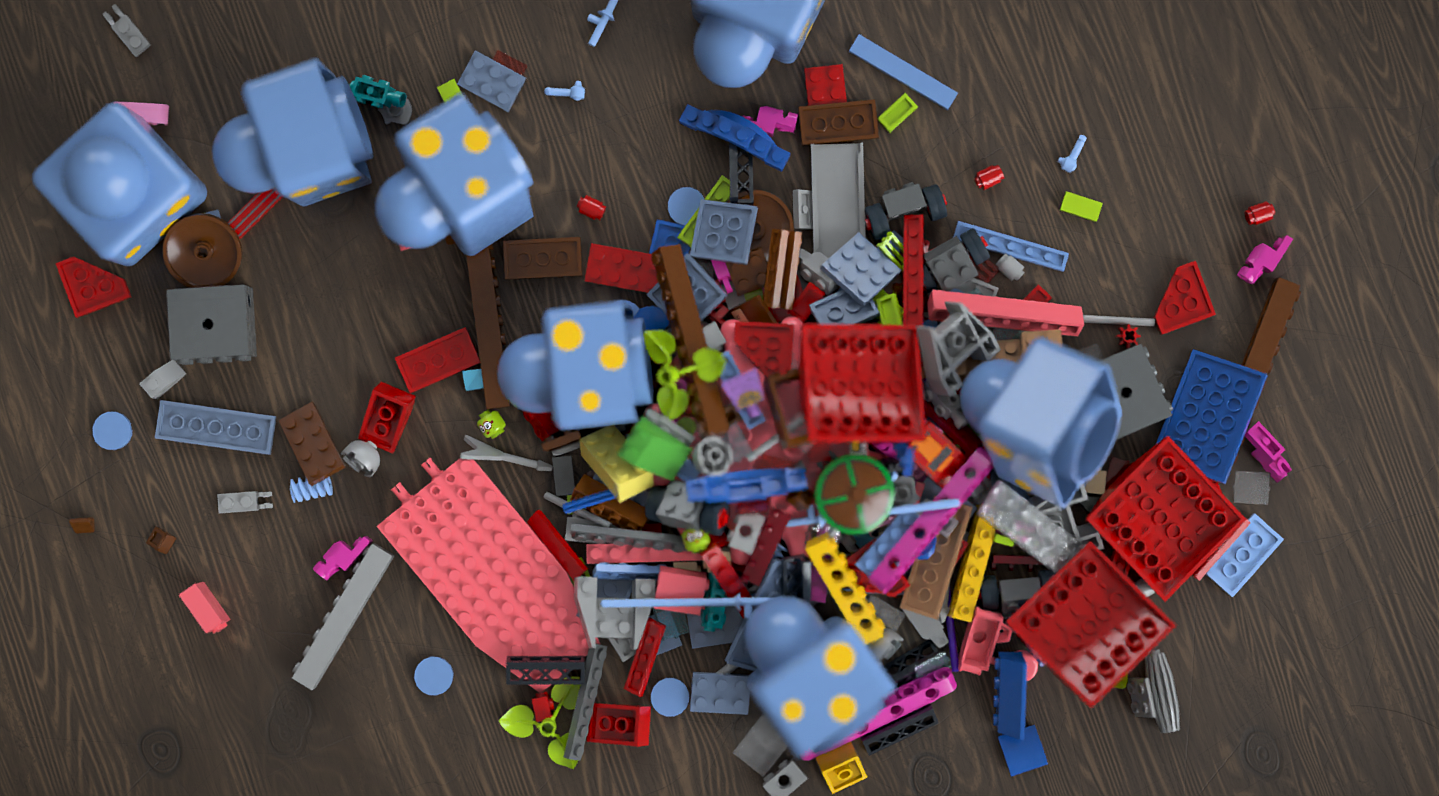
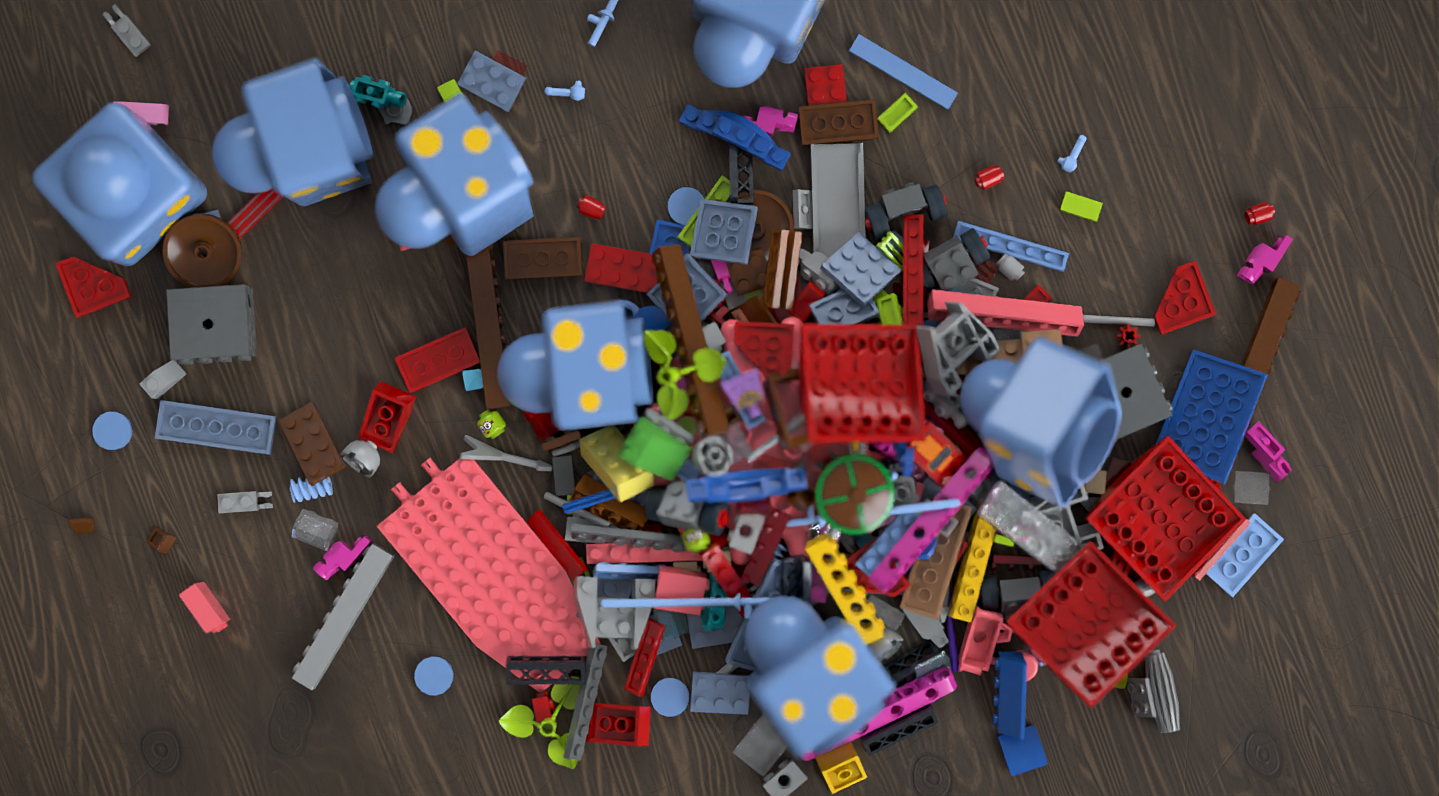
none -> clear brick [291,509,339,551]

